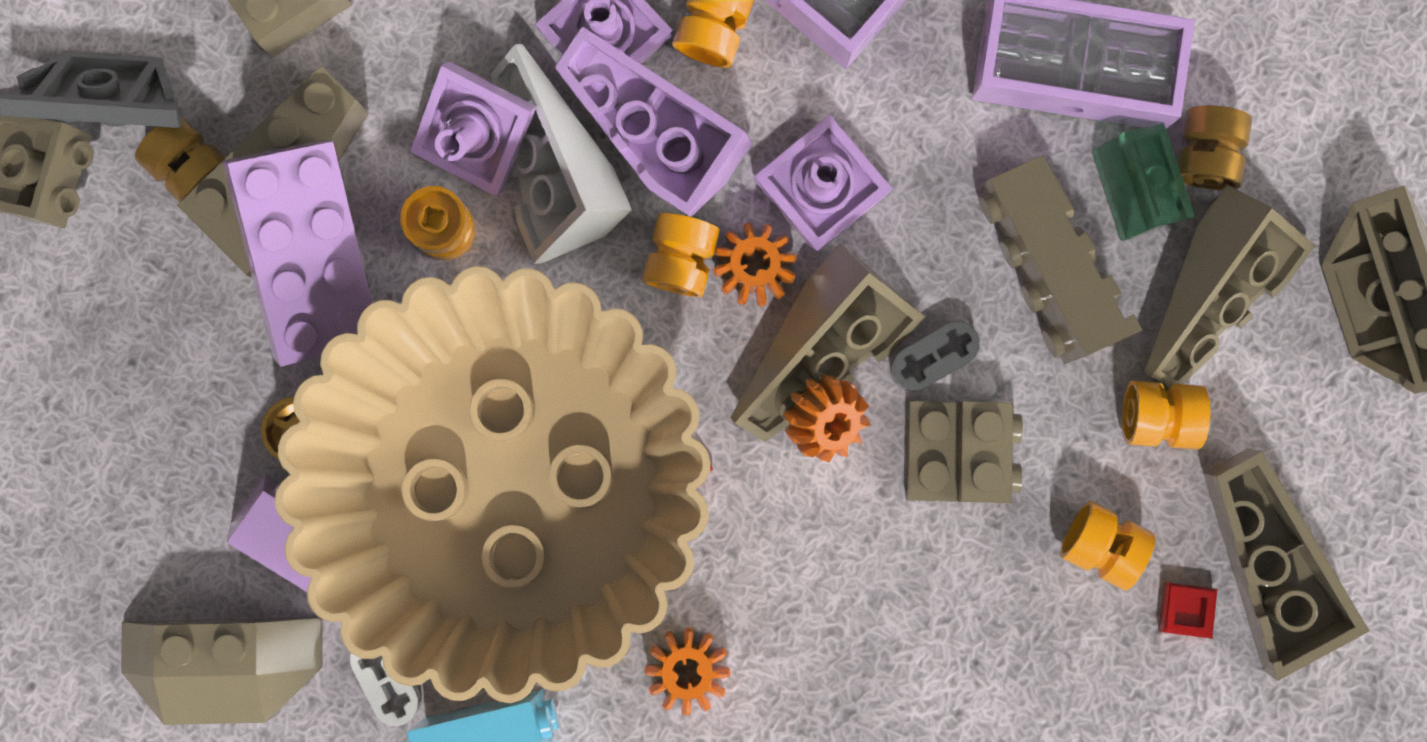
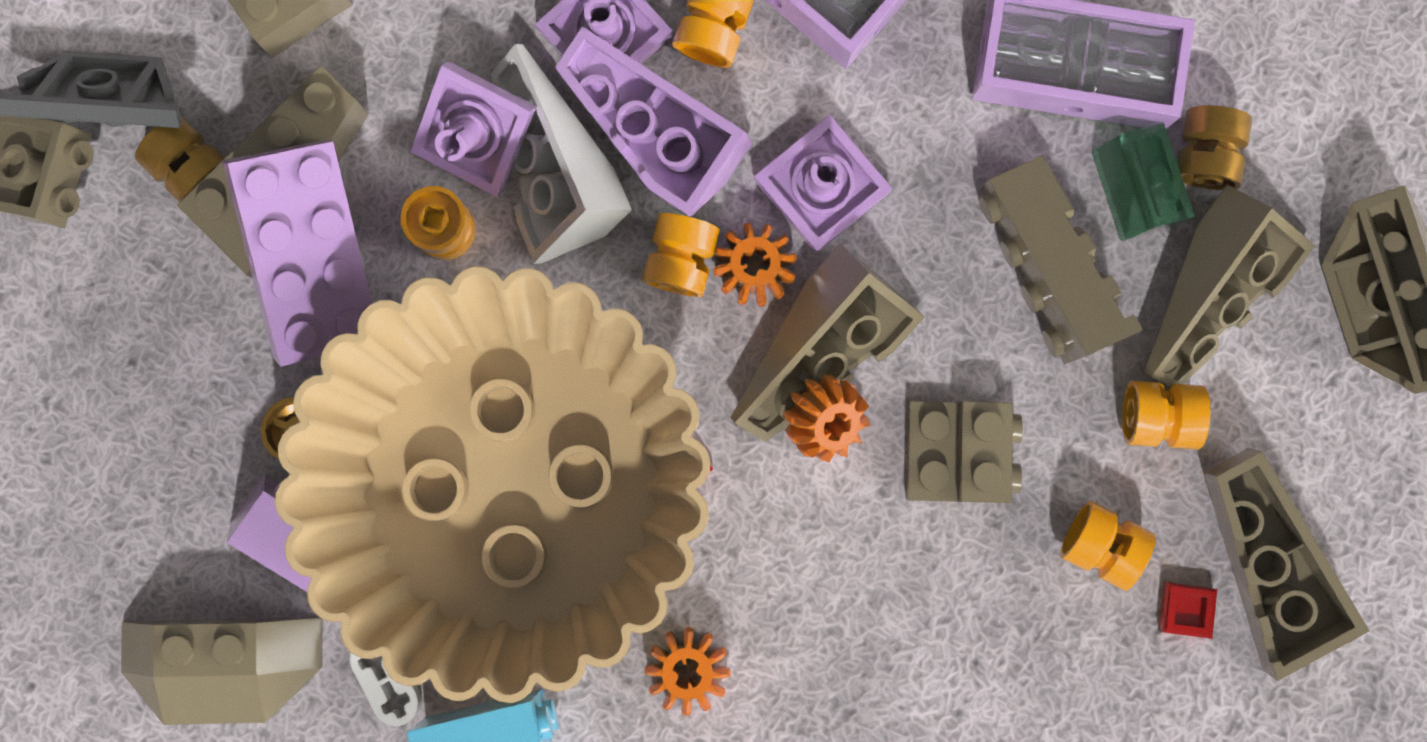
dark grey beam [891,321,980,392] -> none

